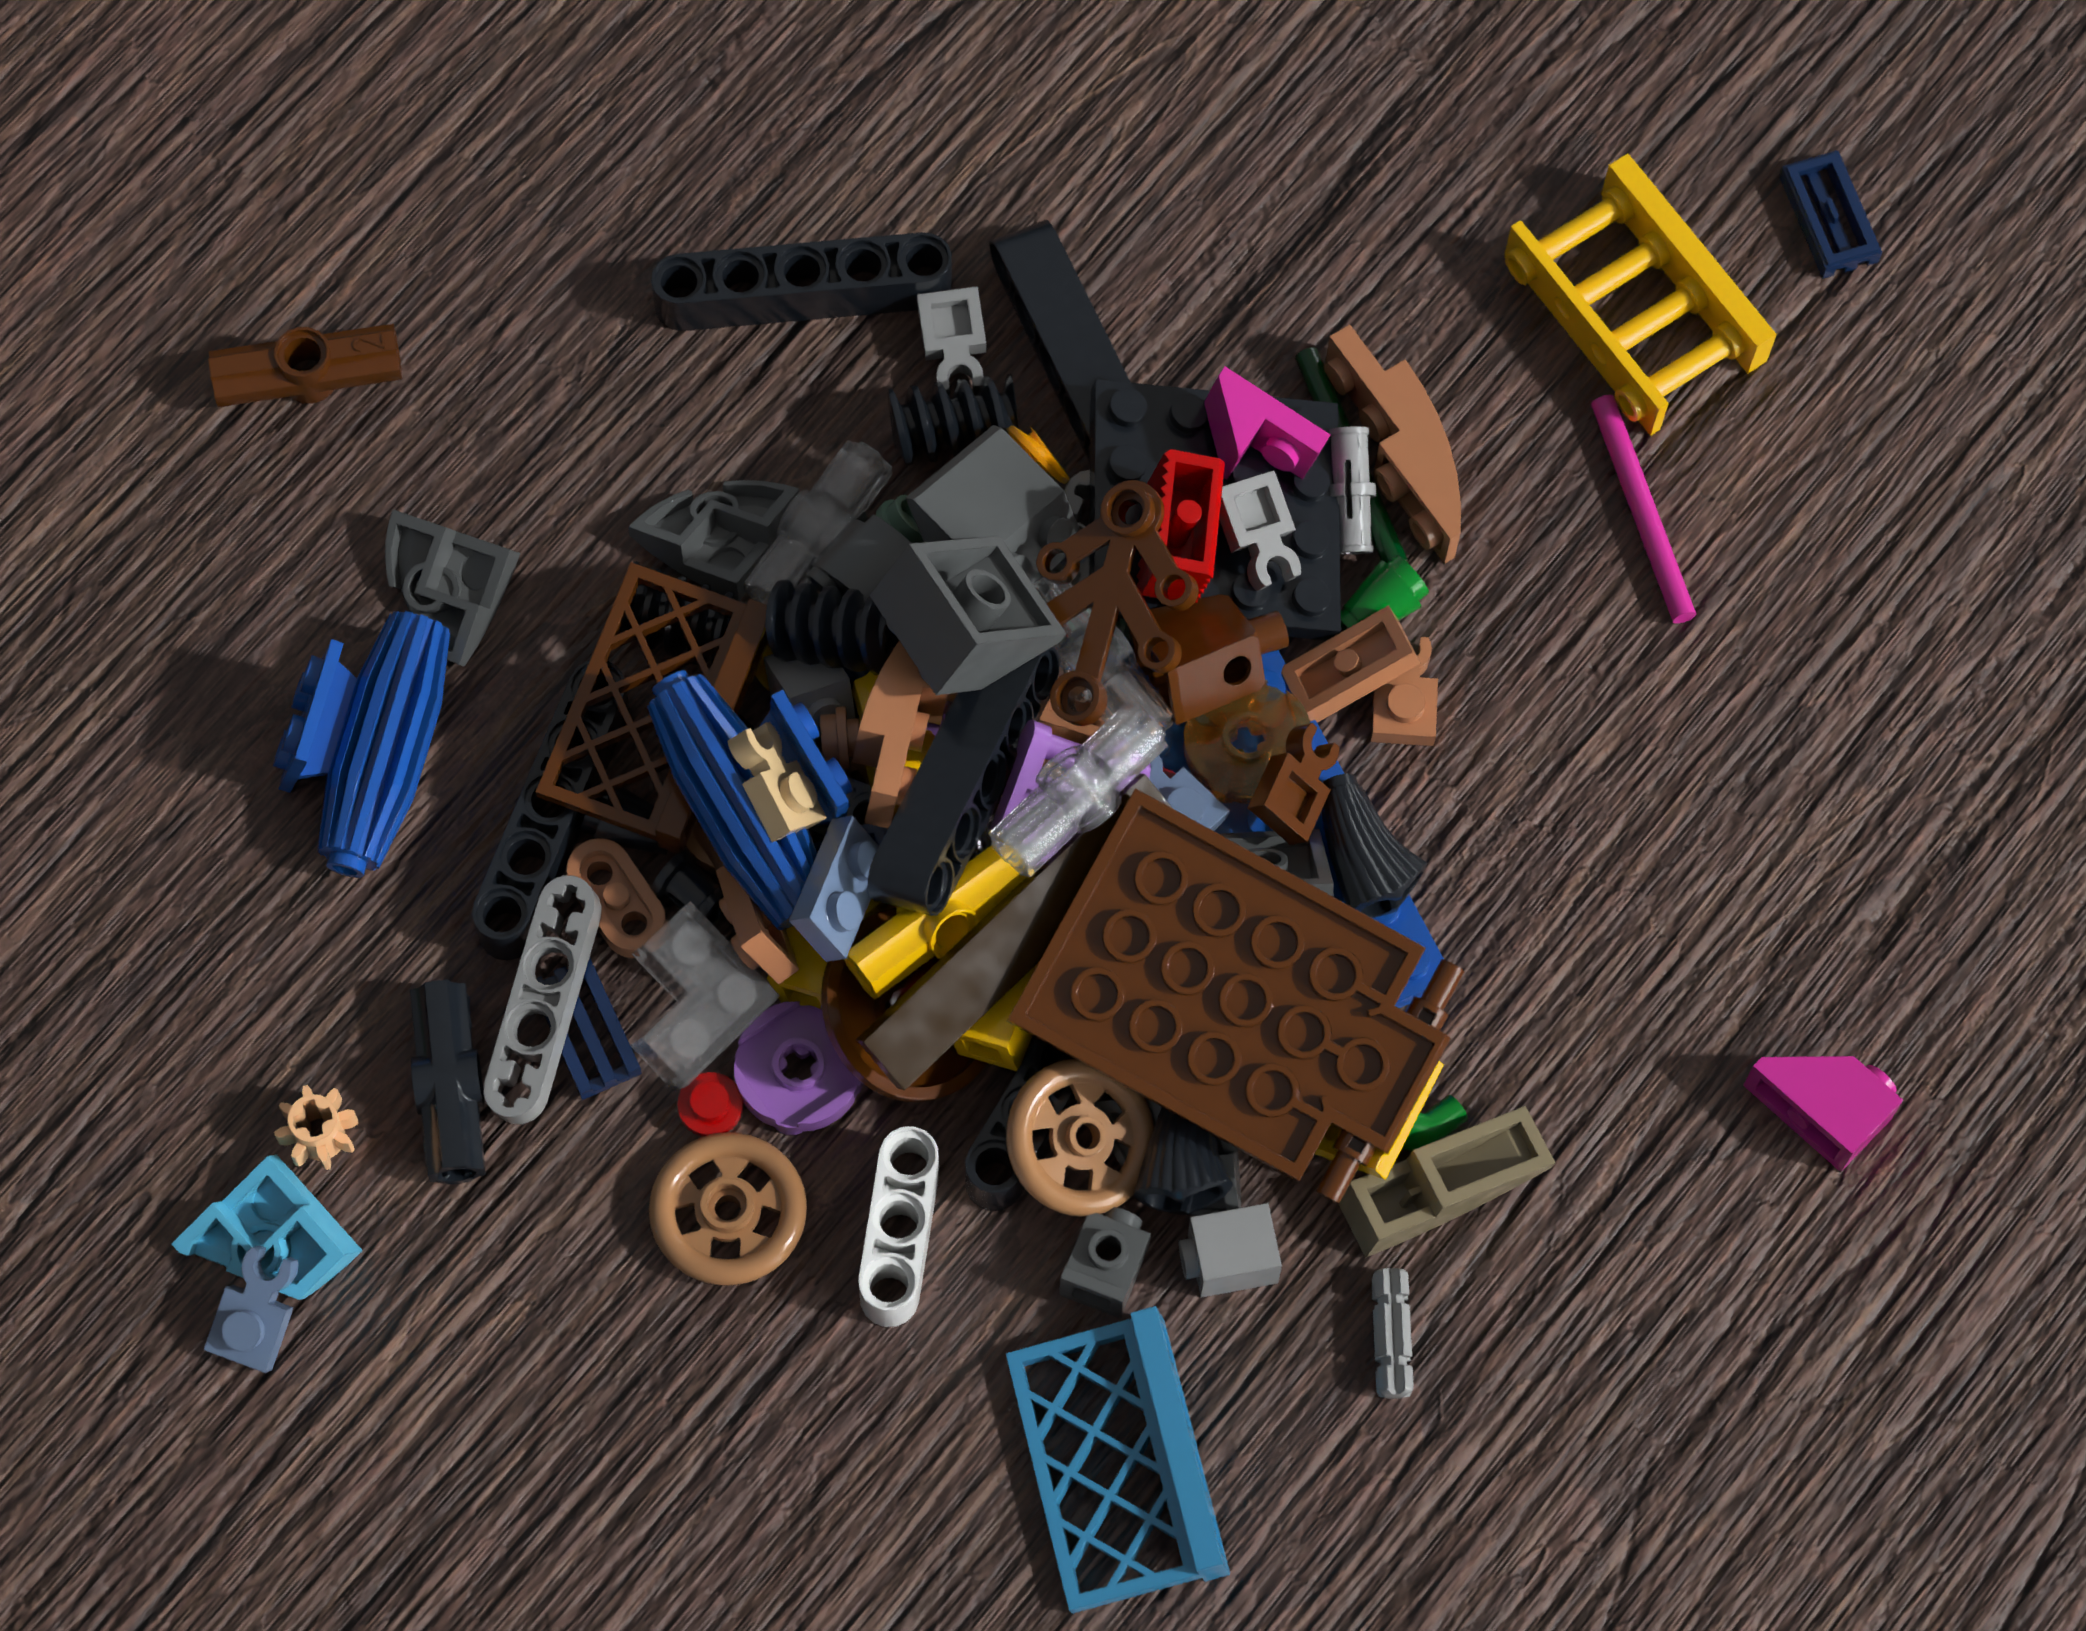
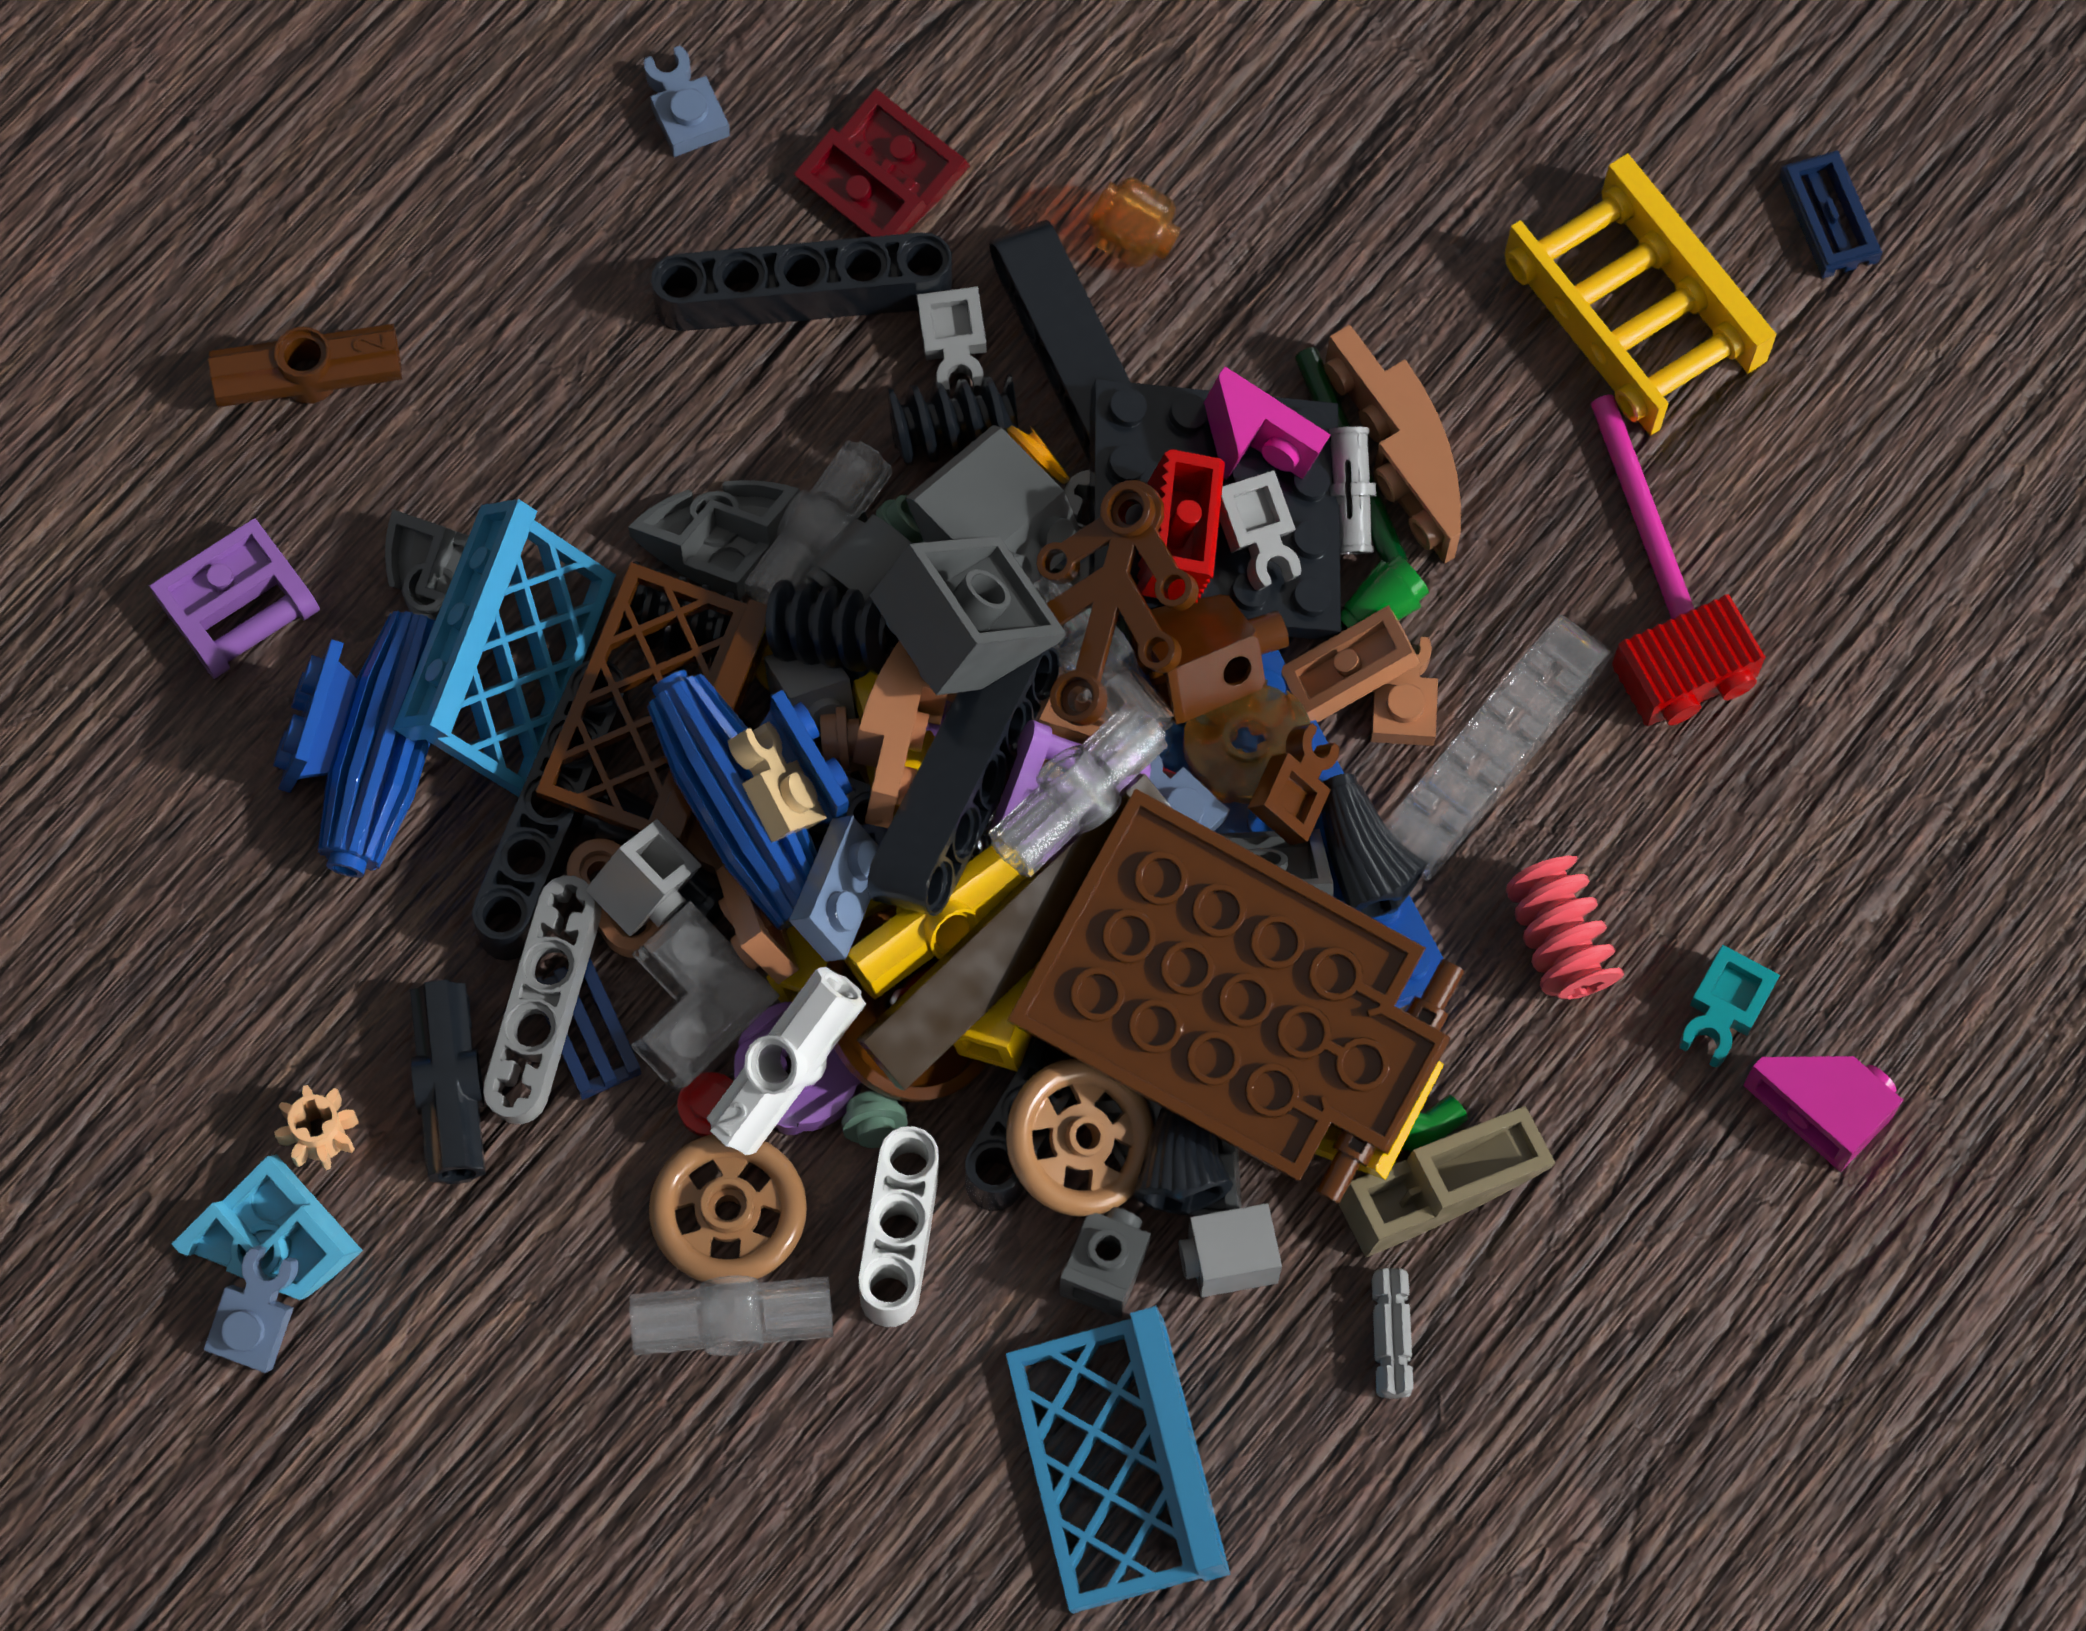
none -> medium lavender plate [149,518,320,679]
none -> dark azure fence [393,499,616,797]
none -> light grey brick [585,819,702,936]
none -> clear piece [629,1276,834,1356]
none -> sand blue plate [644,46,730,157]
none -> white piece [707,967,866,1155]
none -> dark red slope [794,88,970,237]
none -> sand green plate [842,1091,908,1148]
none -> clear orange head [1086,177,1181,268]
none -> clear beam [1385,615,1613,881]
none -> coral piece [1506,856,1624,999]
none -> red brick [1612,594,1766,727]
none -> teal plate [1679,945,1780,1068]

